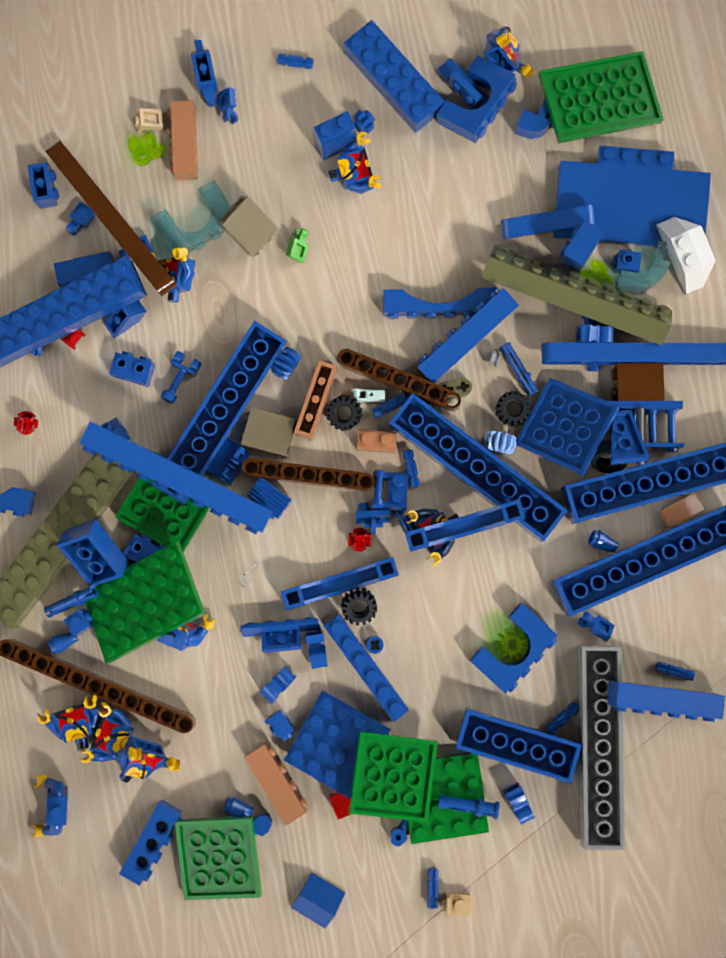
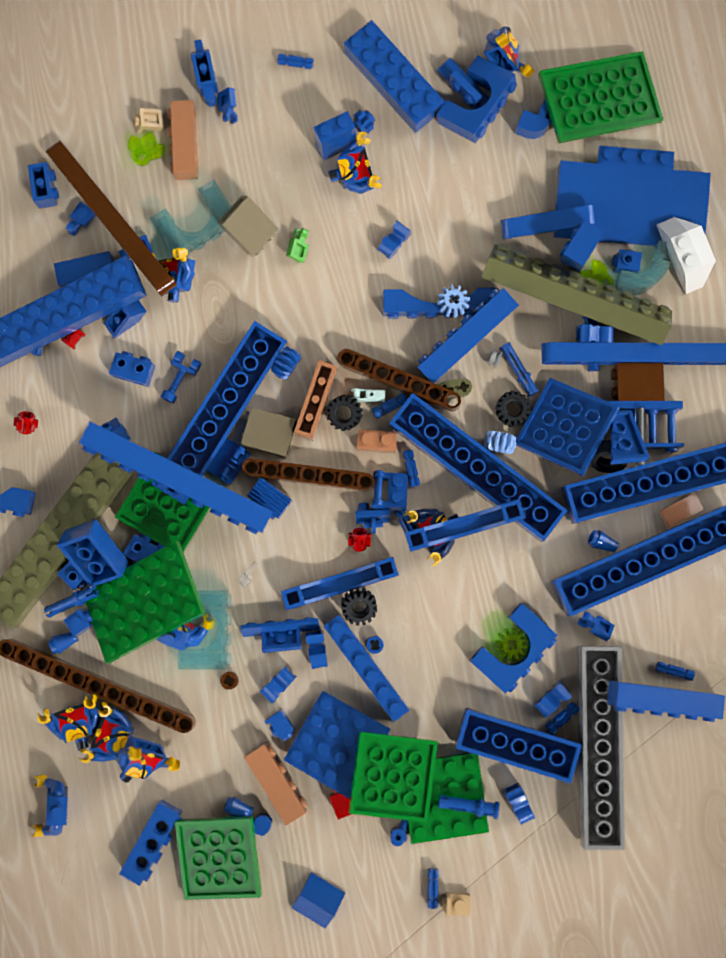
none -> blue brick [57,561,88,590]
none -> clear light blue arch [178,591,232,669]
none -> reddish brown bush [220,672,239,690]
none -> blue leg [377,220,411,259]
none -> light blue gear [437,285,470,318]
none -> blue leg [533,680,572,718]

